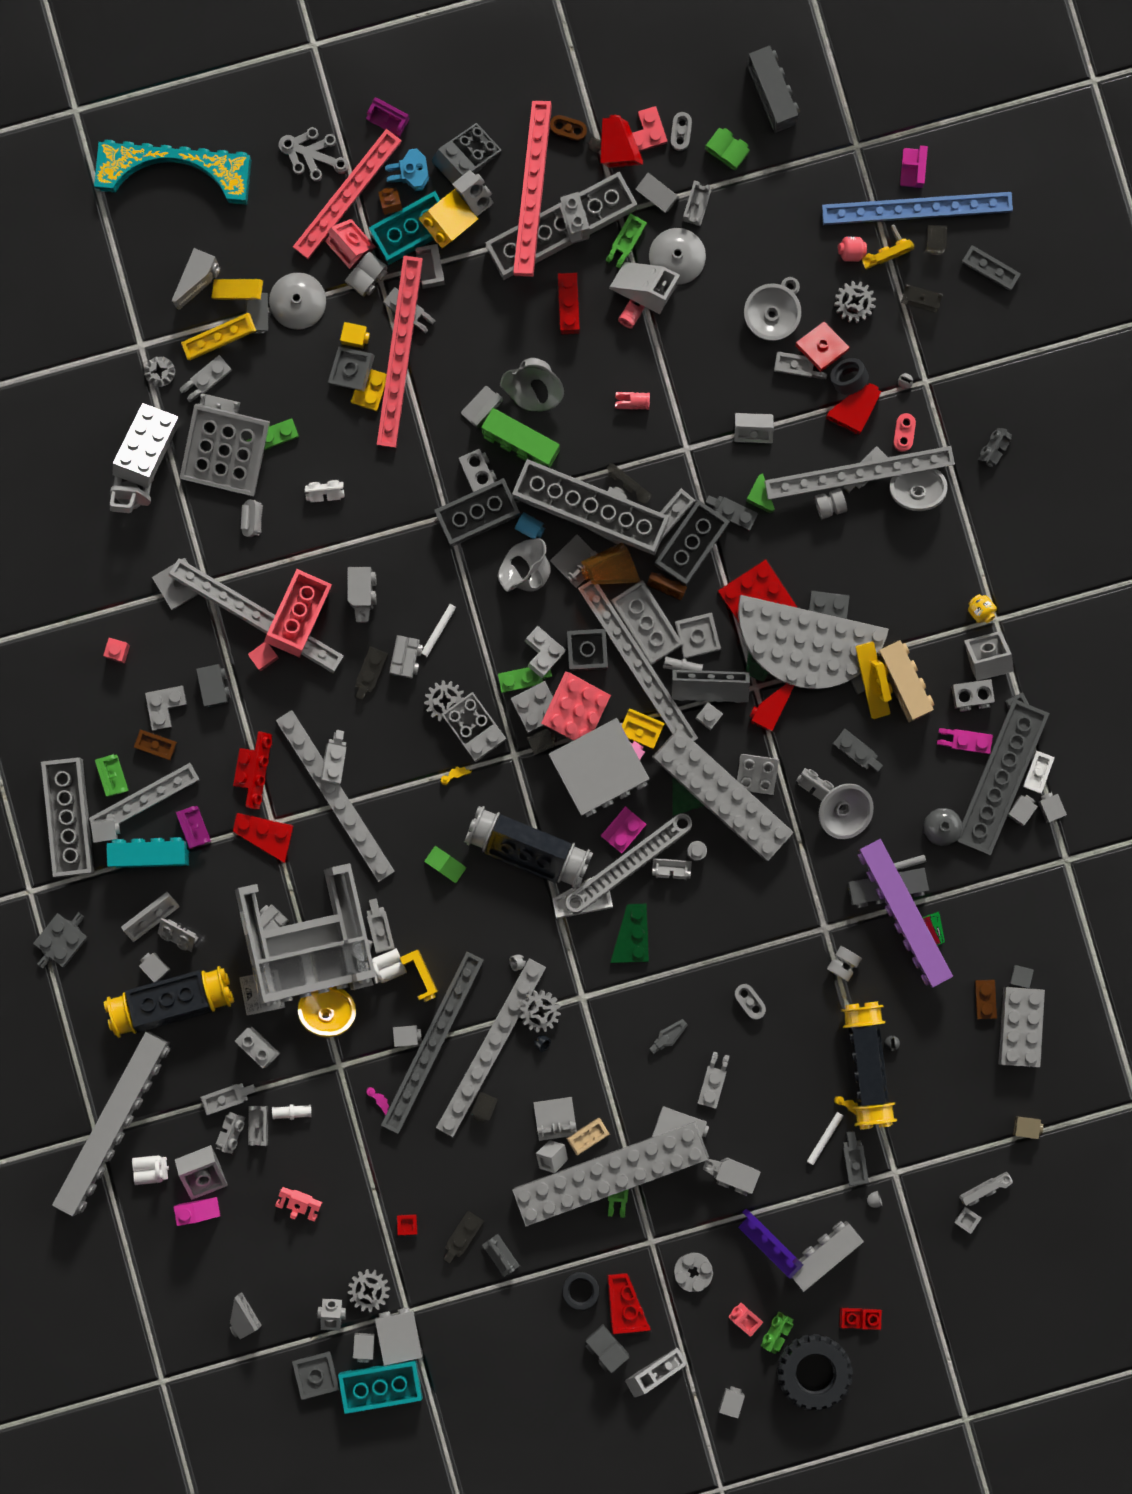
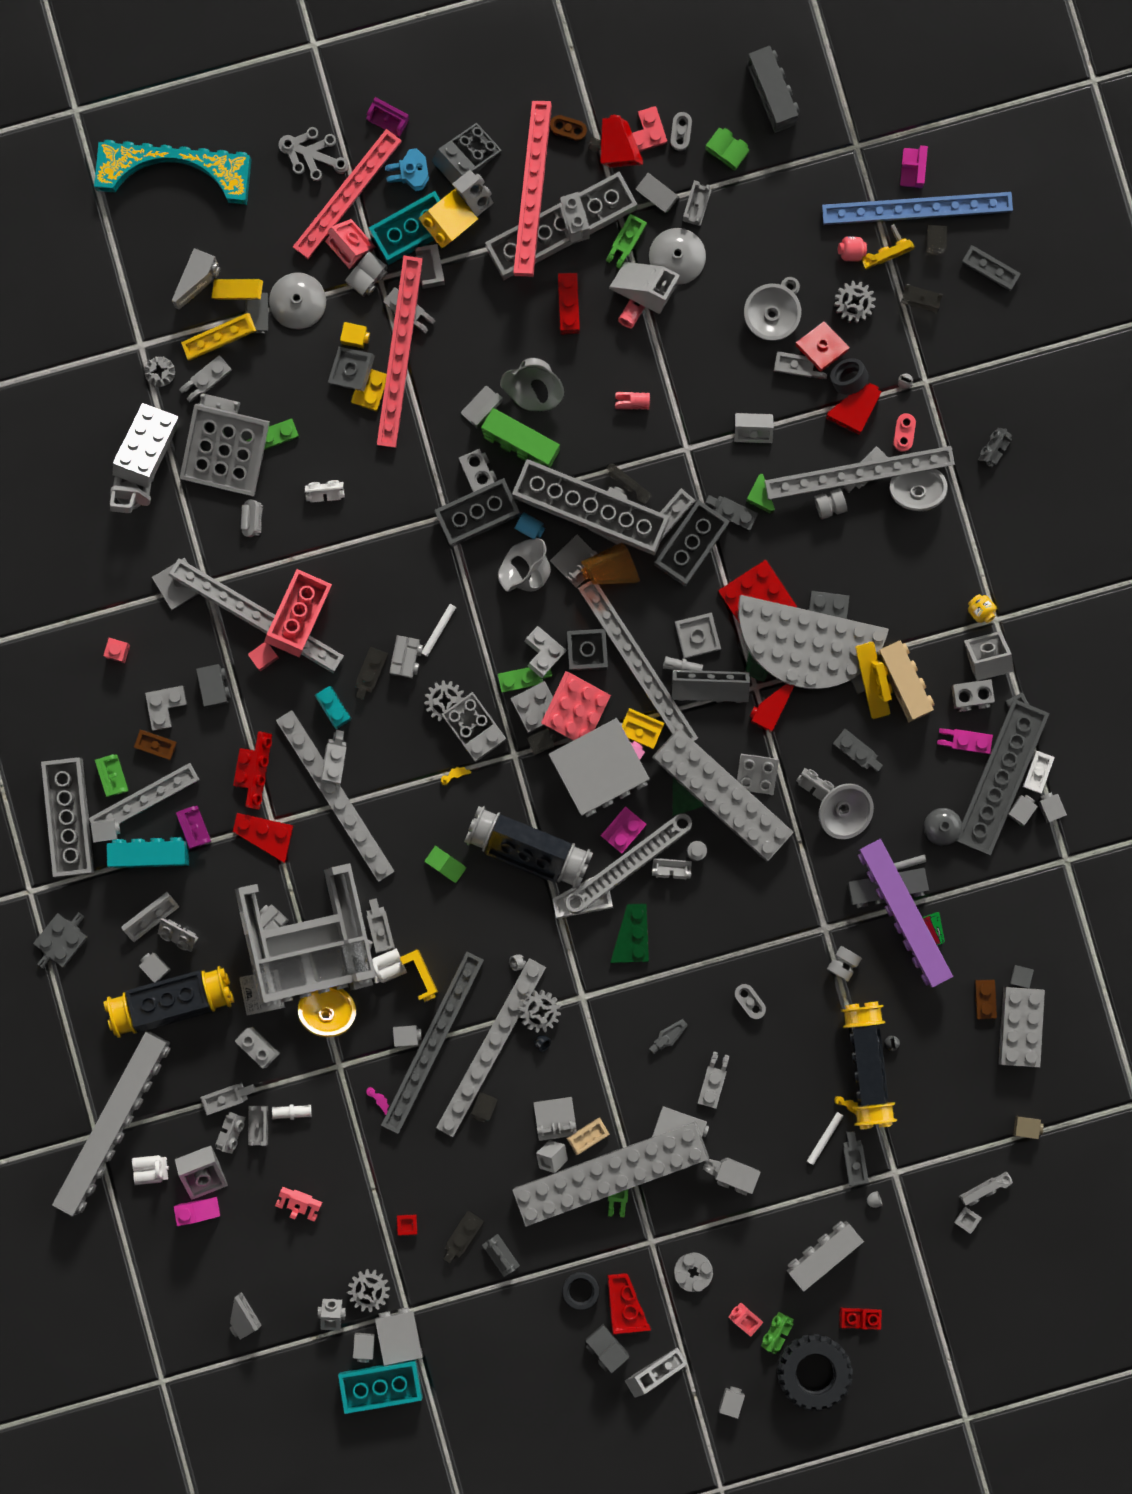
dark grey plate [292,1351,340,1400] -> none
light grey hinge [348,567,377,623] -> none
reddish brown plate [378,187,403,215] -> none
light grey tile [611,580,684,665] -> none
reddish brown plate [647,572,687,600] -> none
light grey brick [696,702,723,731] -> none
dark purple fence [738,1209,803,1279] -> none
none -> teal brick [314,686,351,729]

